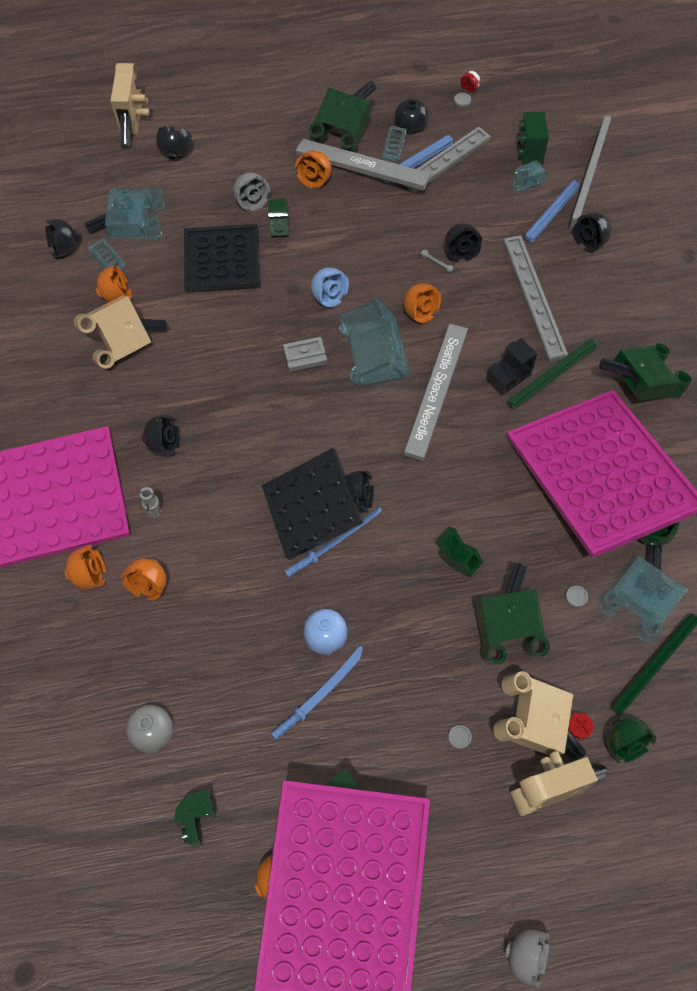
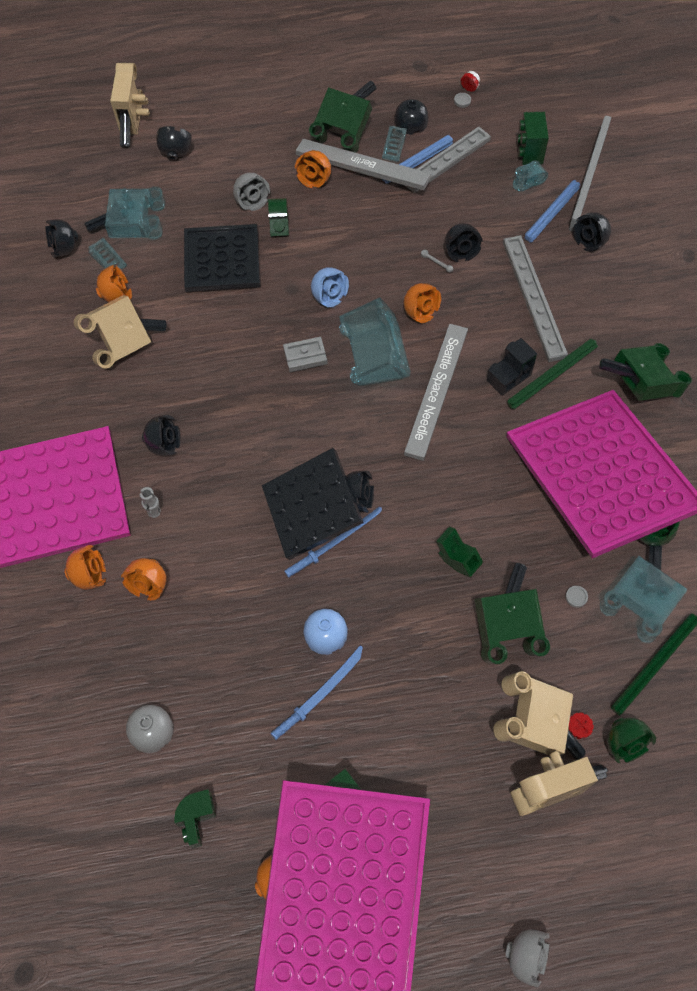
light grey piece [448,725,472,749] -> none

